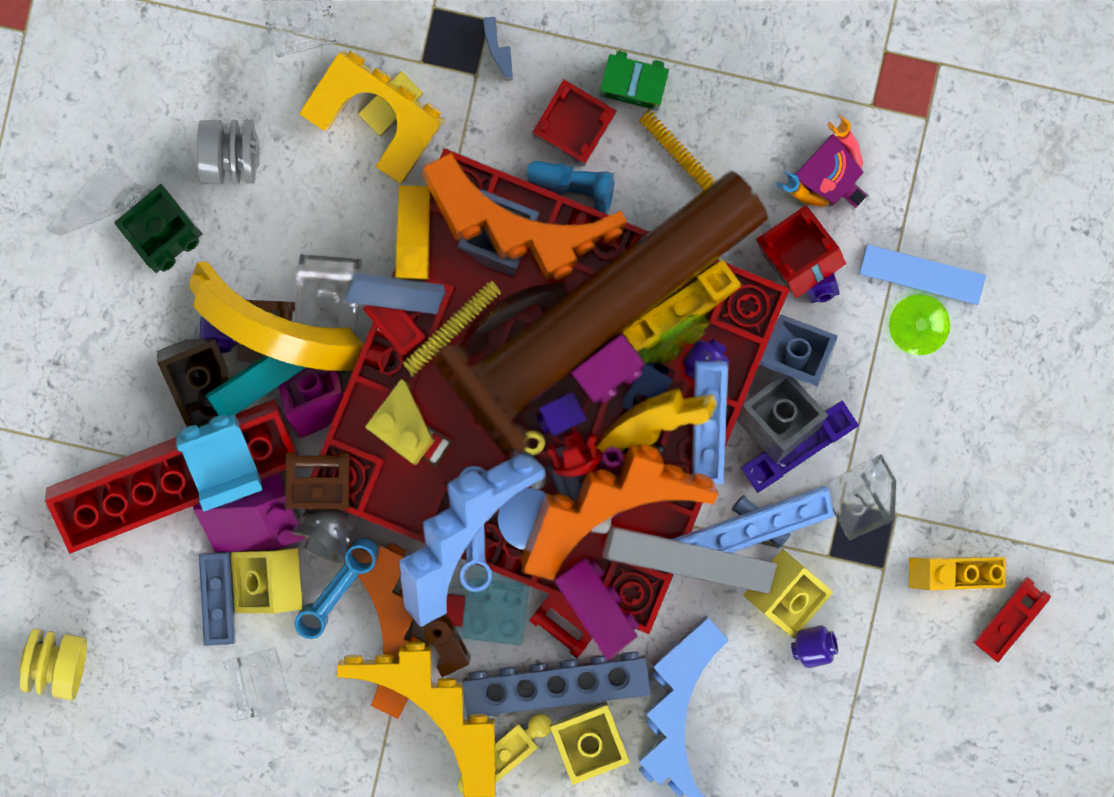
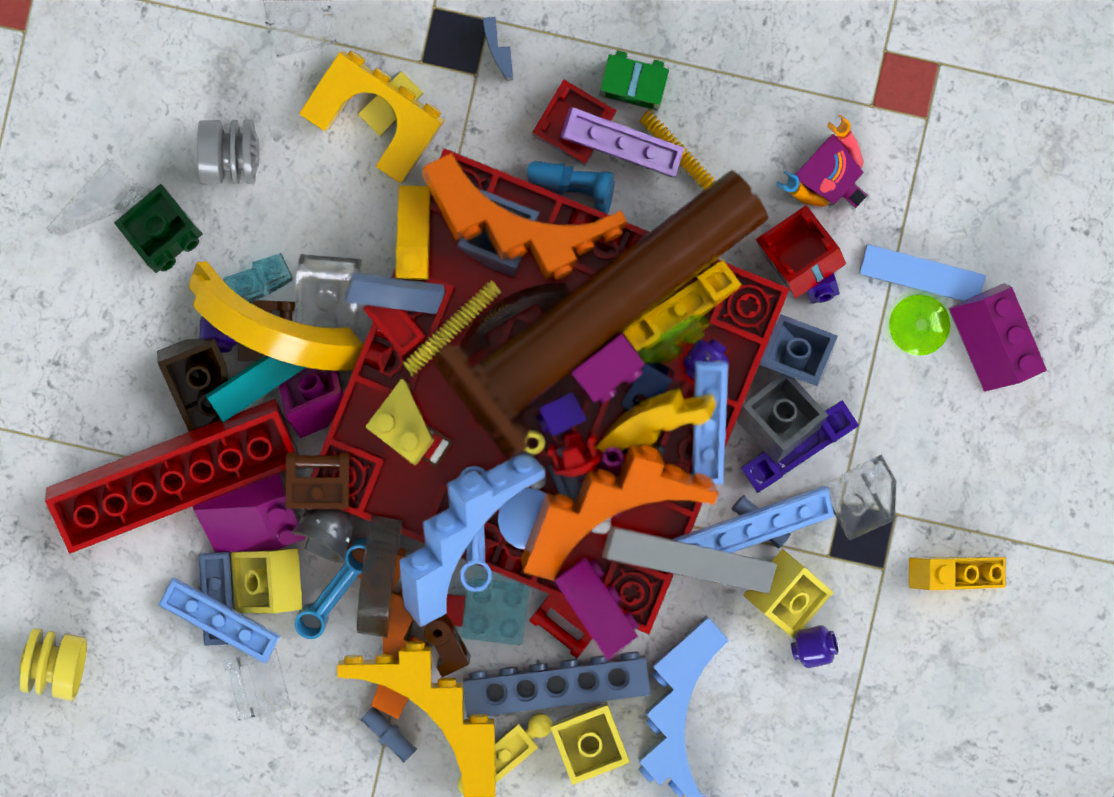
medium azure panel [176,414,262,512] -> none
red plate [973,577,1051,663] -> none
none -> light blue tile [159,577,281,663]
none -> clear light blue slope [223,253,293,303]
none -> clear smoke slope [357,515,403,638]
none -> sand blue pin [360,707,417,763]
none -> medium lavender plate [560,108,684,177]
none -> magenta slope [948,283,1047,392]

